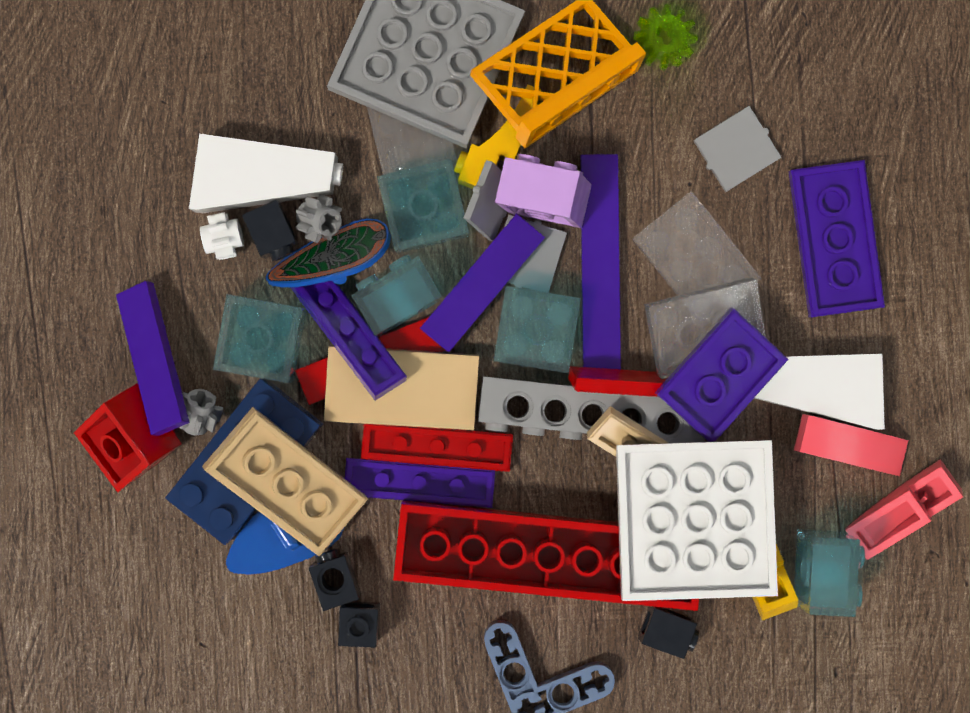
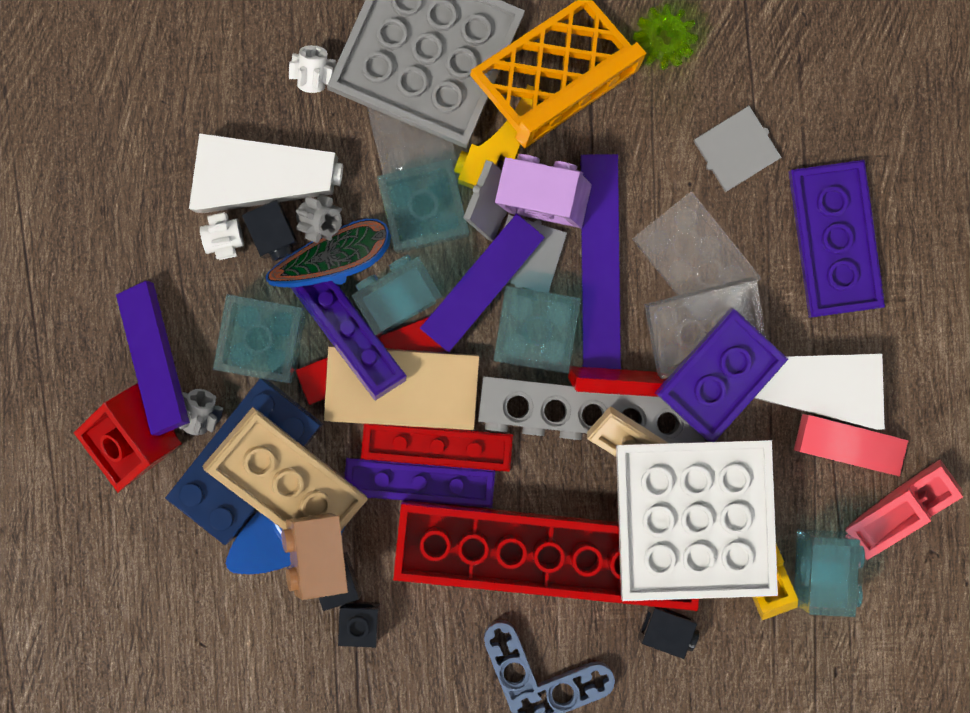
none -> medium nougat brick [281,513,348,600]
none -> white gear [289,45,336,93]

